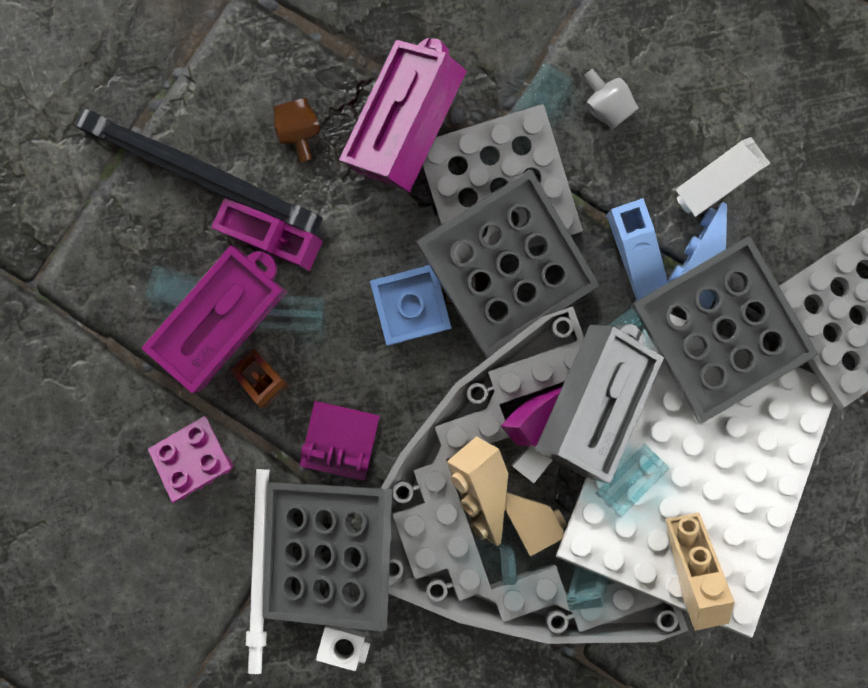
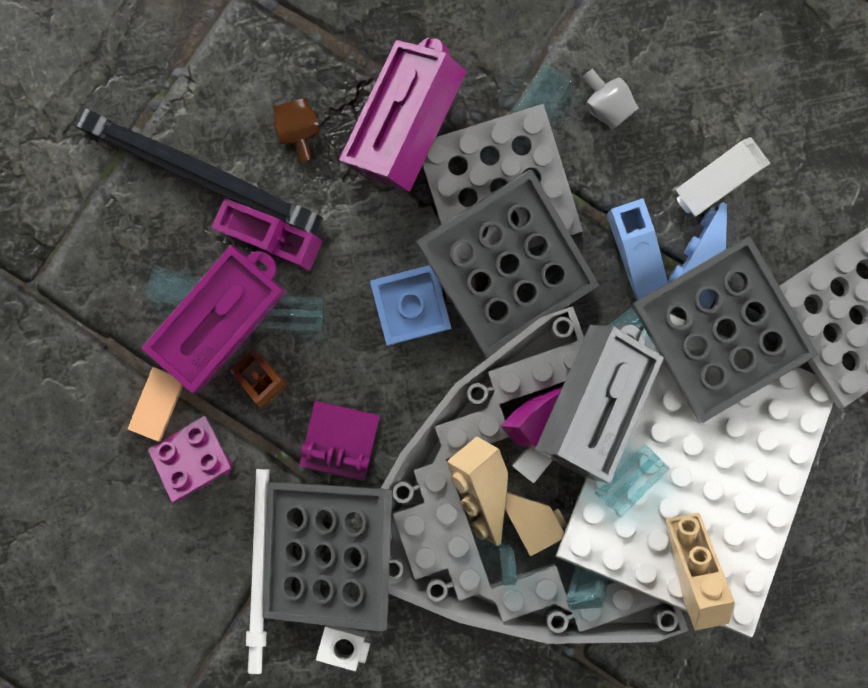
none -> light nougat tile [128,367,183,442]

